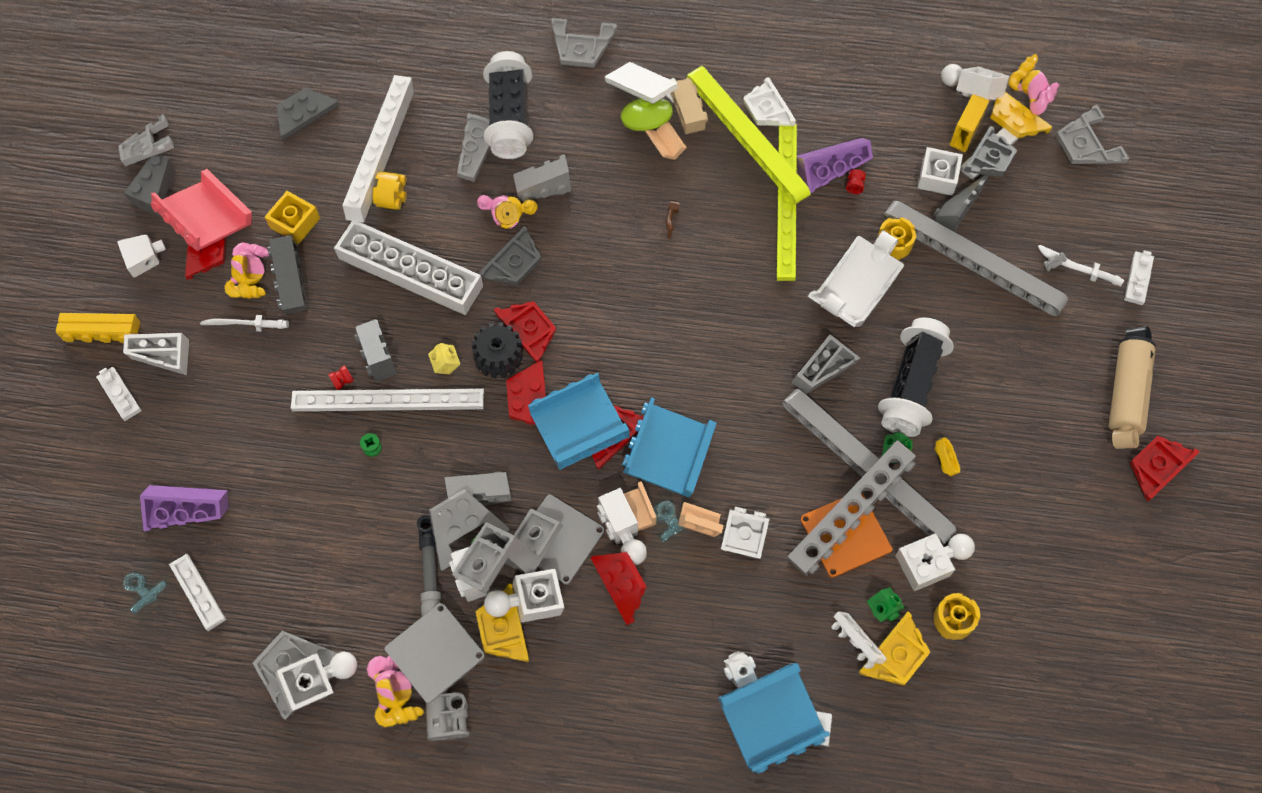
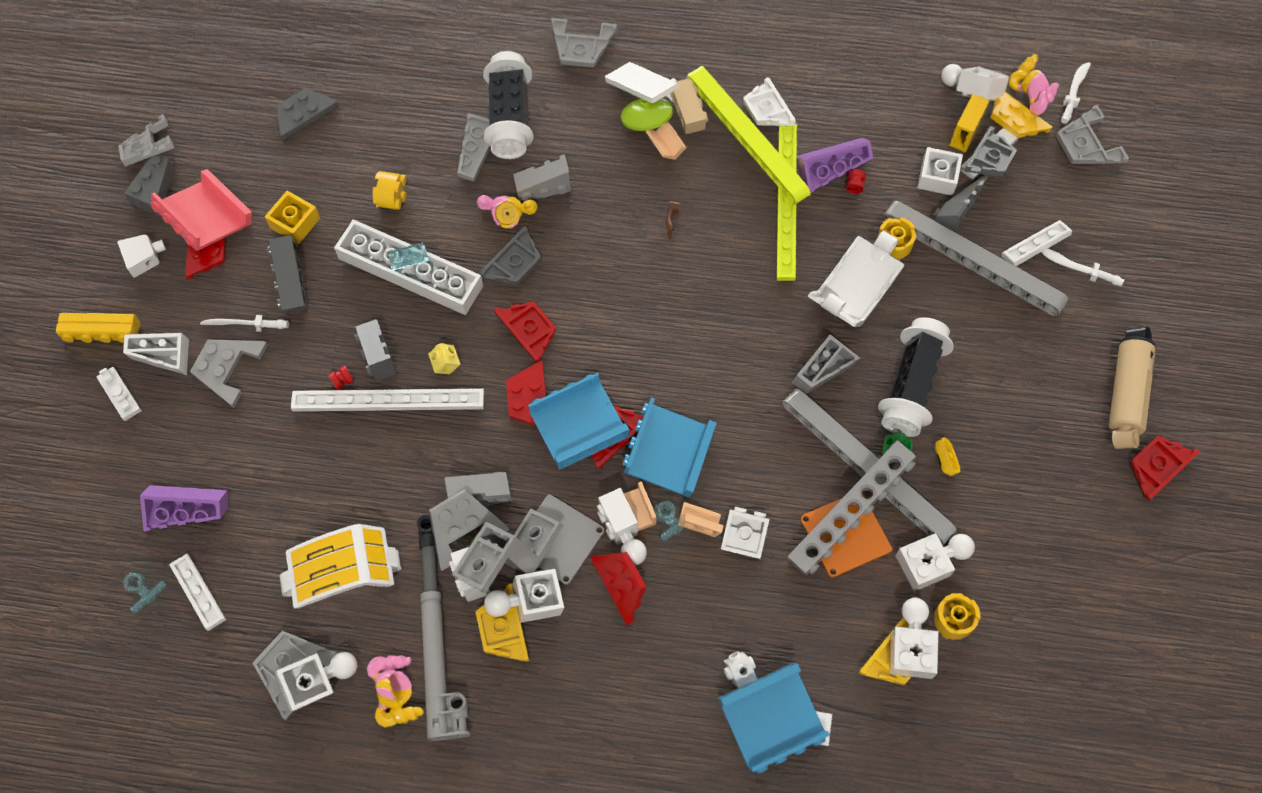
hair [225,243,269,299] -> none
white brick [343,75,414,223] -> none
green wheel [360,433,382,457] -> none
light grey piece [385,604,484,704] -> none
black wheel [472,322,523,379] -> none
white plate [832,612,887,669] -> none
green brick [867,587,904,622] -> none
light grey piece [1043,252,1067,271] -> none
white plate [1124,251,1154,305] -> none
none -> light grey wing [190,340,268,408]
none -> panel [280,524,401,608]
none -> clear light blue brick [387,242,429,270]
none -> white brick [890,598,938,679]
none -> white tile [1002,220,1072,266]
none -> white sword [1061,63,1090,124]

